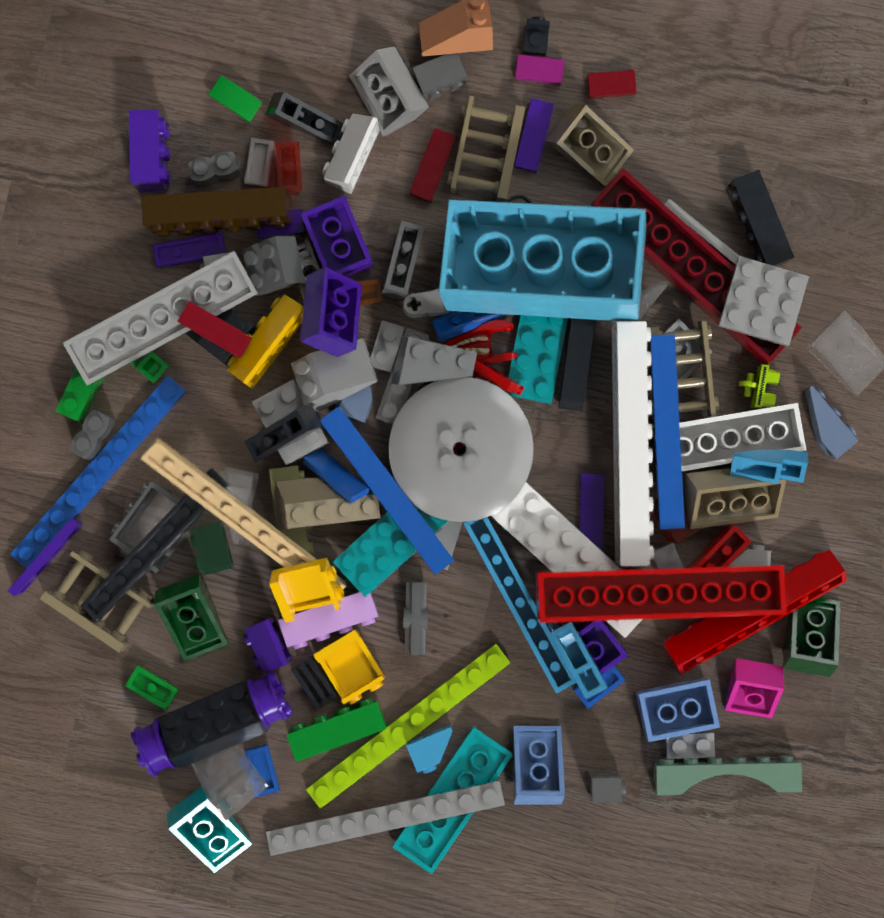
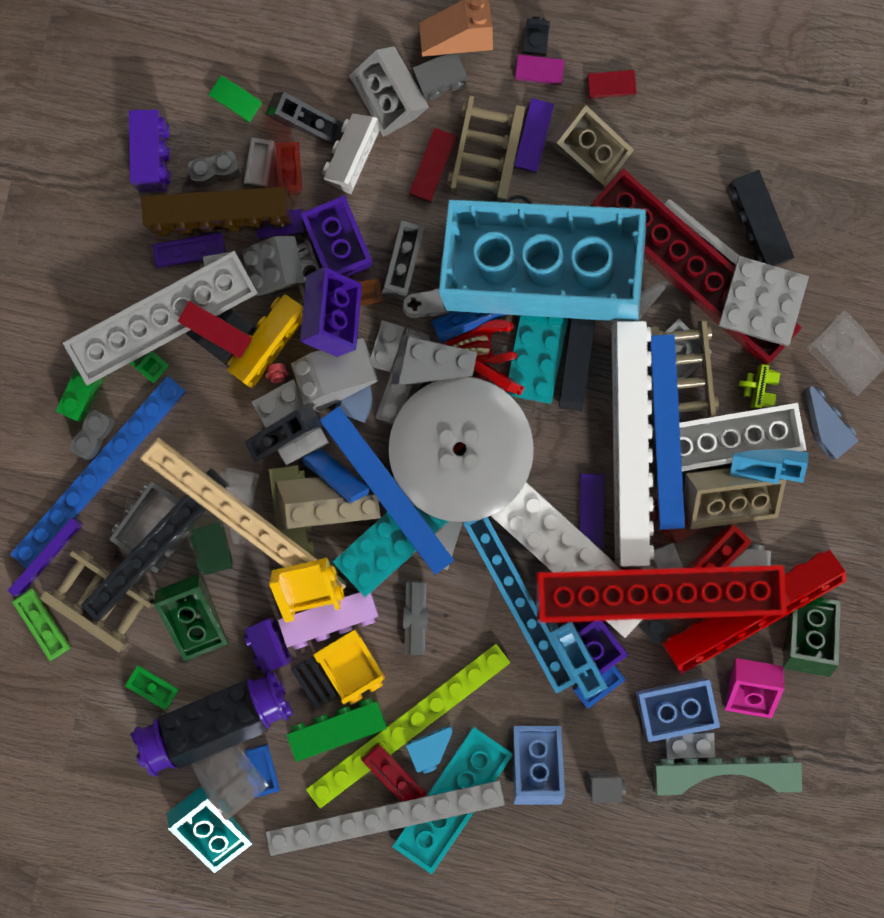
none -> bright green tile [11,588,72,661]
none -> coral plate [266,363,289,383]
none -> dark red tile [361,742,427,802]
none -> black plate [638,619,673,644]

